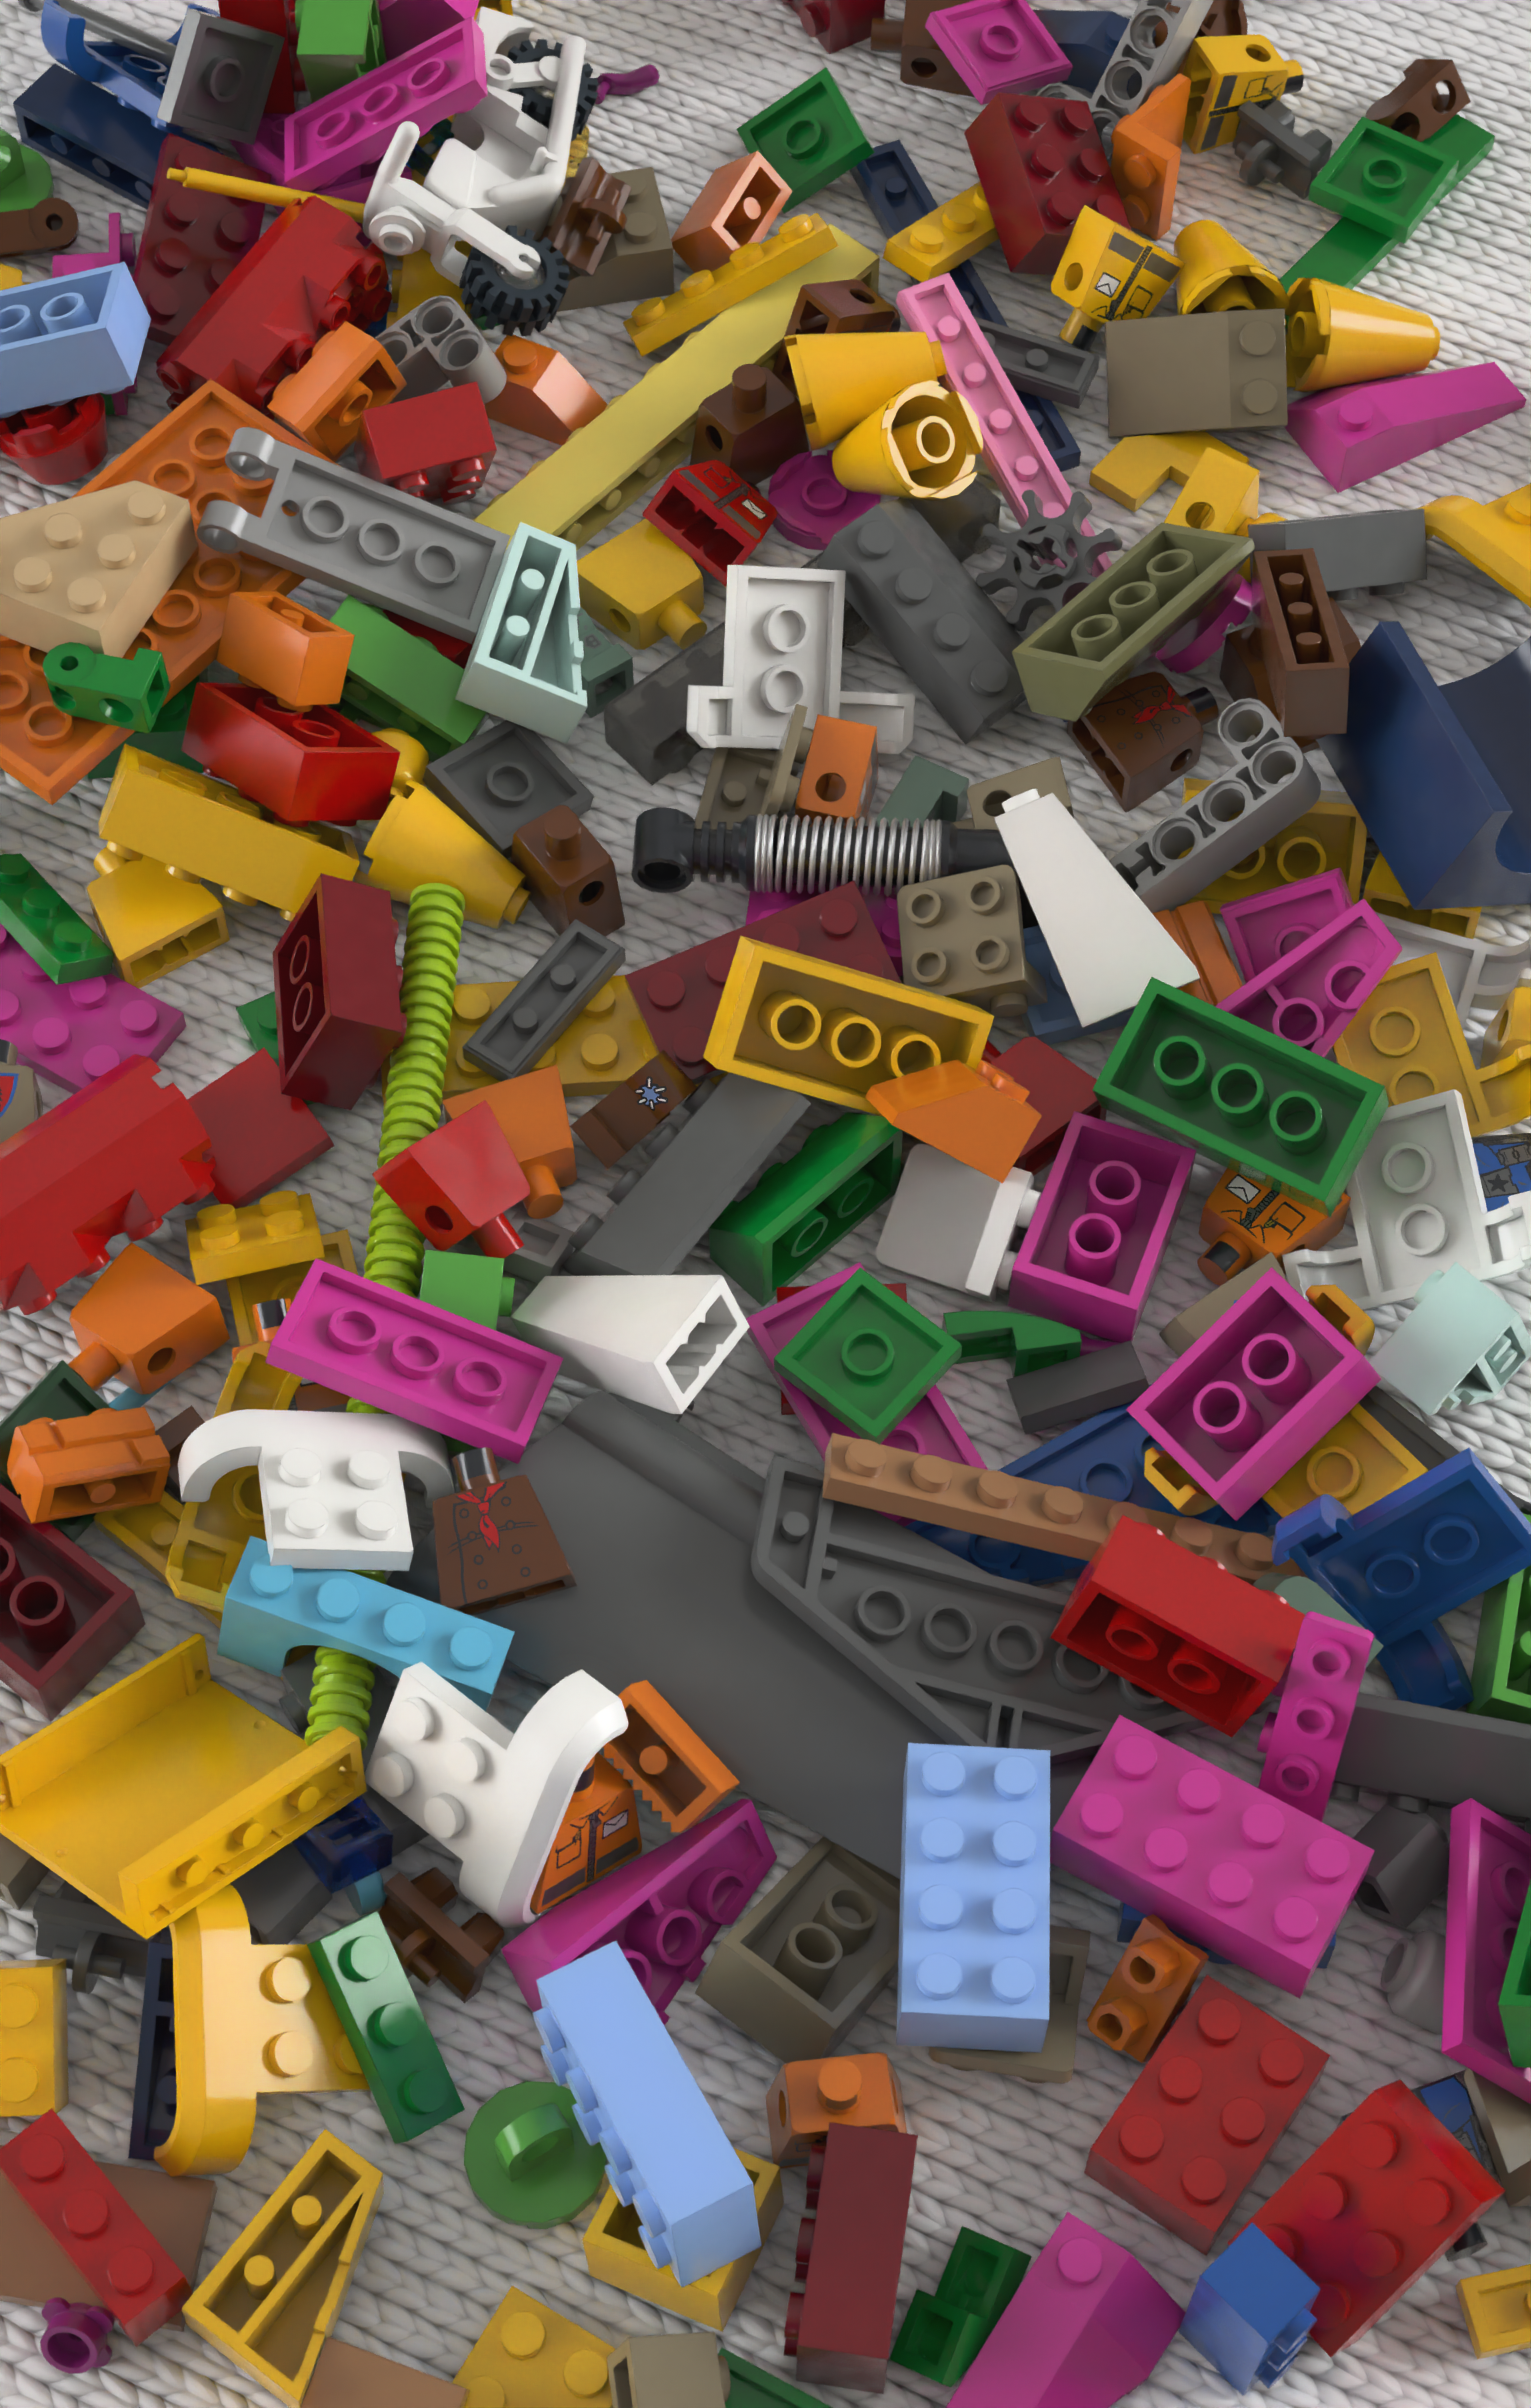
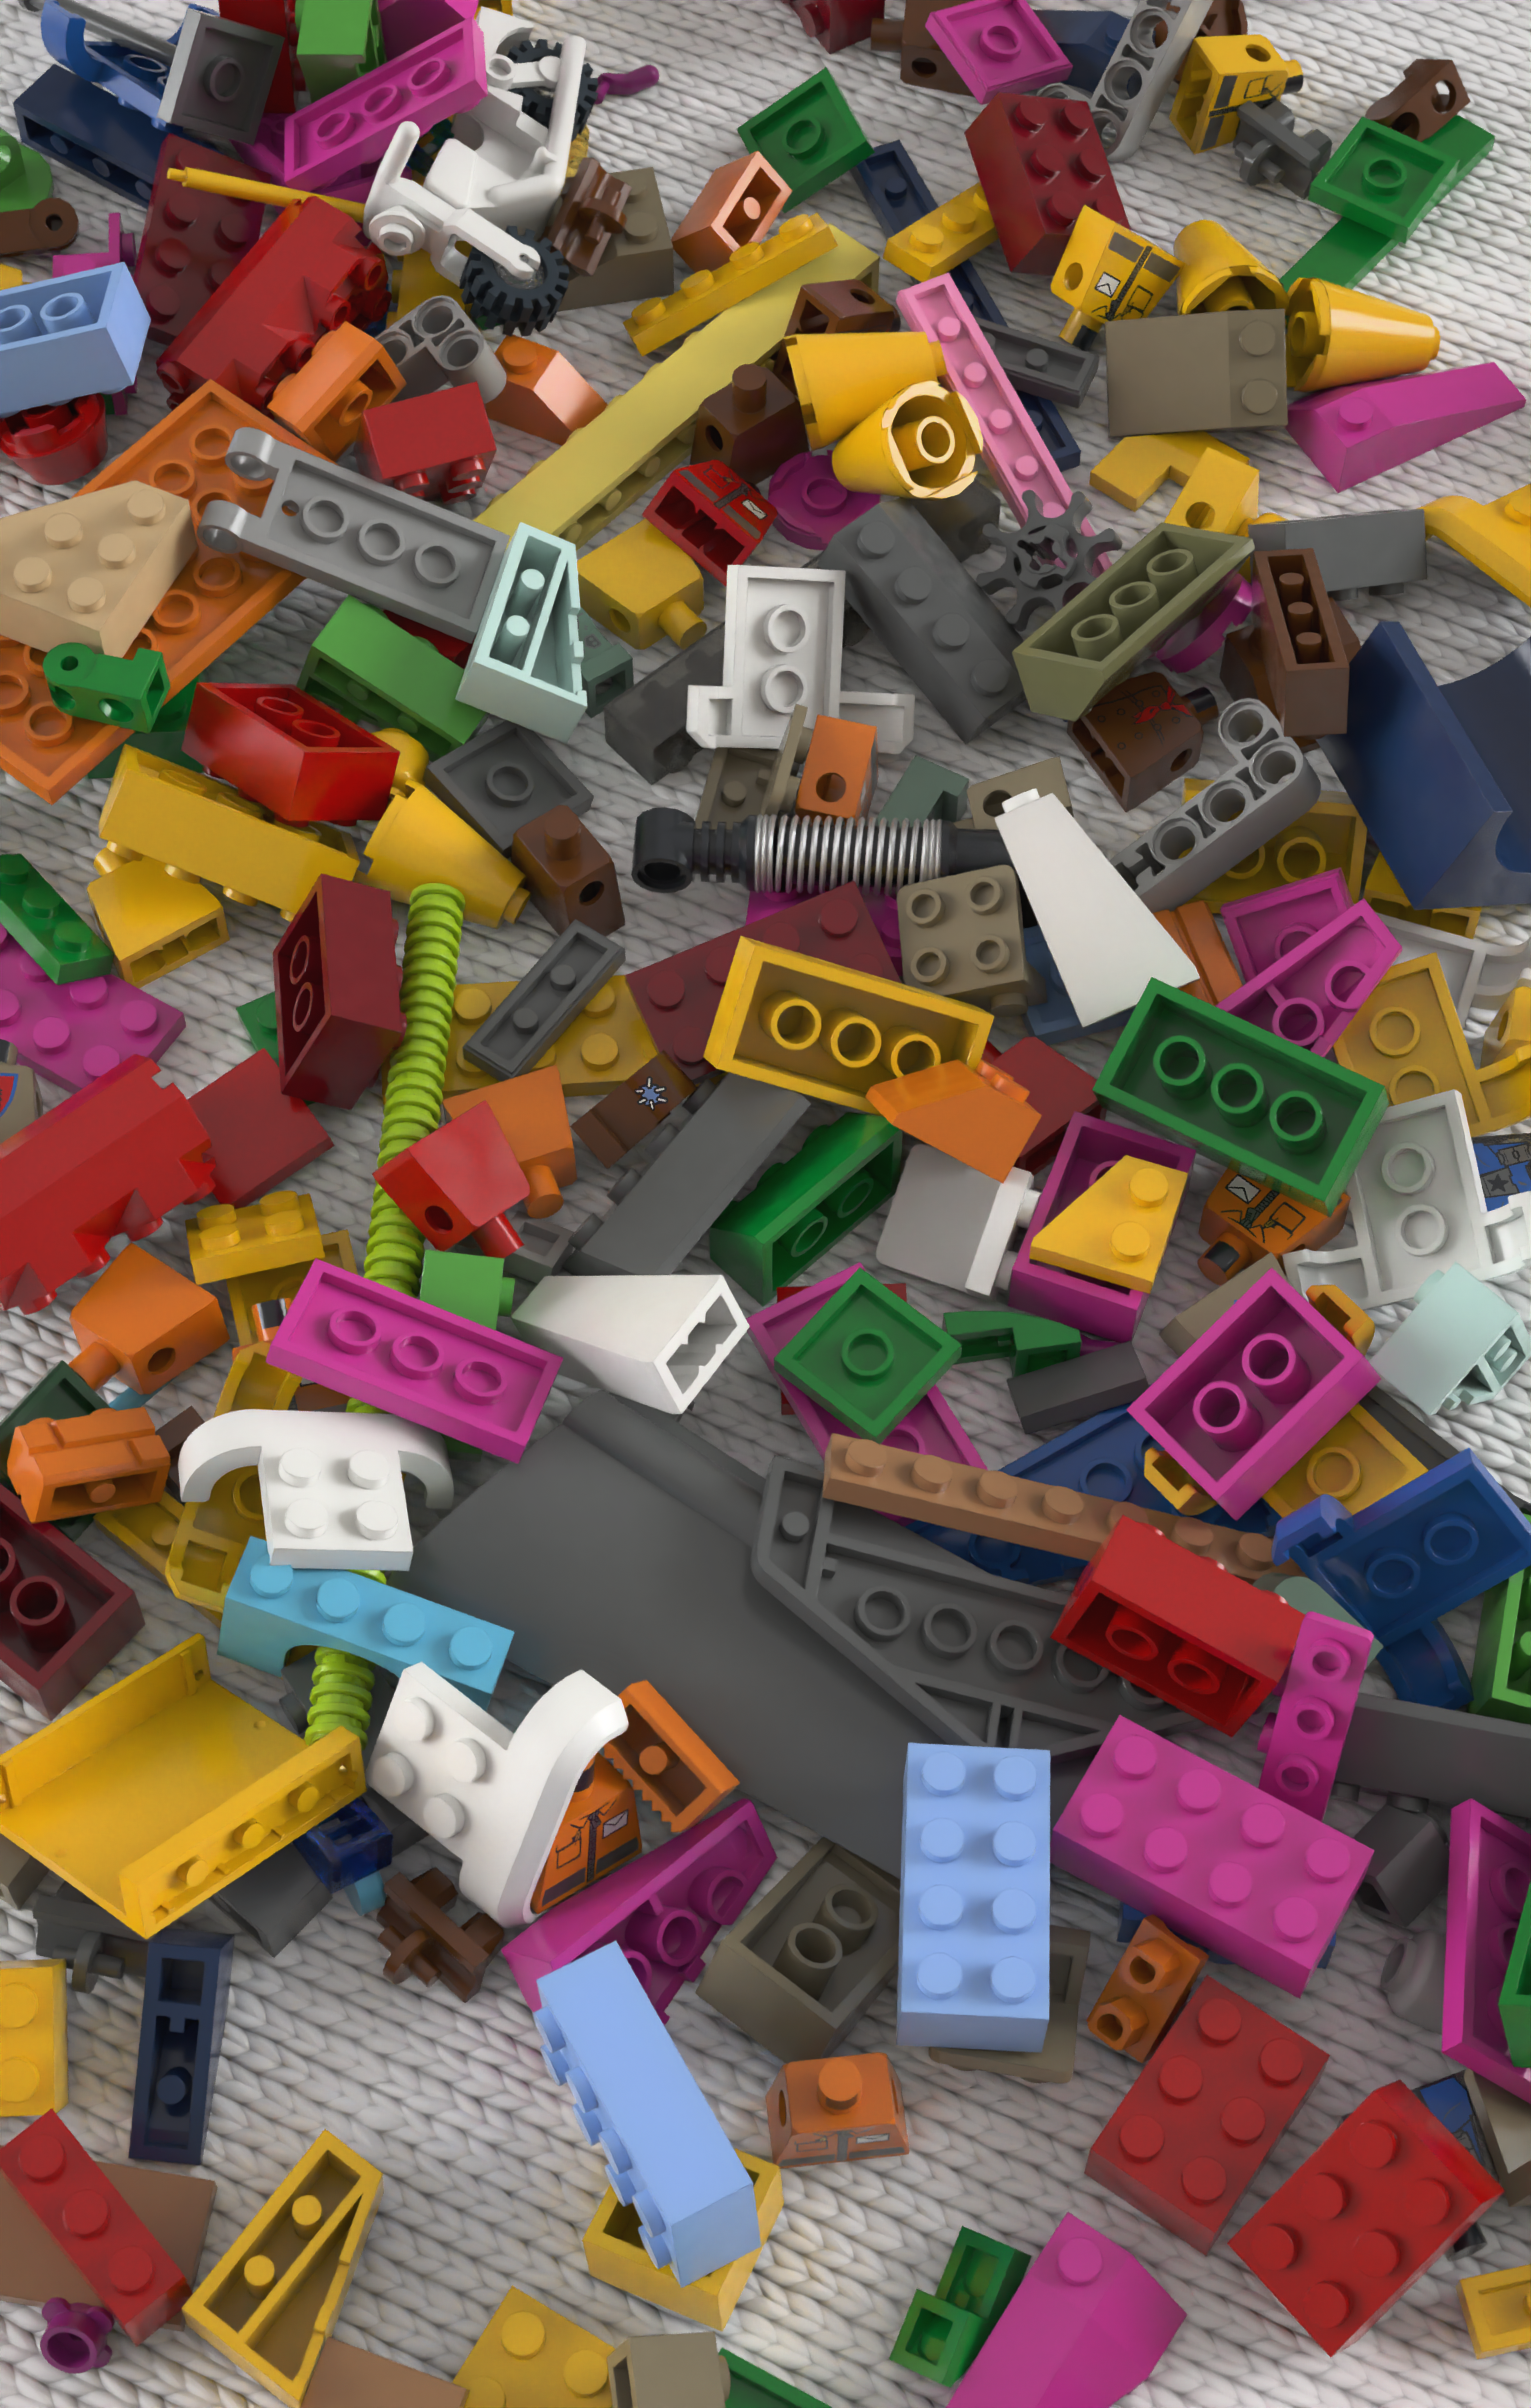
yellow piece [154,1884,371,2176] -> none
orange brick [216,591,355,712] -> none
green plate [307,1911,465,2144] -> none
reddish brown torso [432,1447,577,1616] -> none
bright green tile [464,2081,607,2229] -> none
dark red brick [784,2122,918,2394] -> none
orange bracket [1110,73,1191,241] -> none
blue brick [1178,2223,1320,2396] -> none
none -> yellow wing [1029,1155,1189,1294]

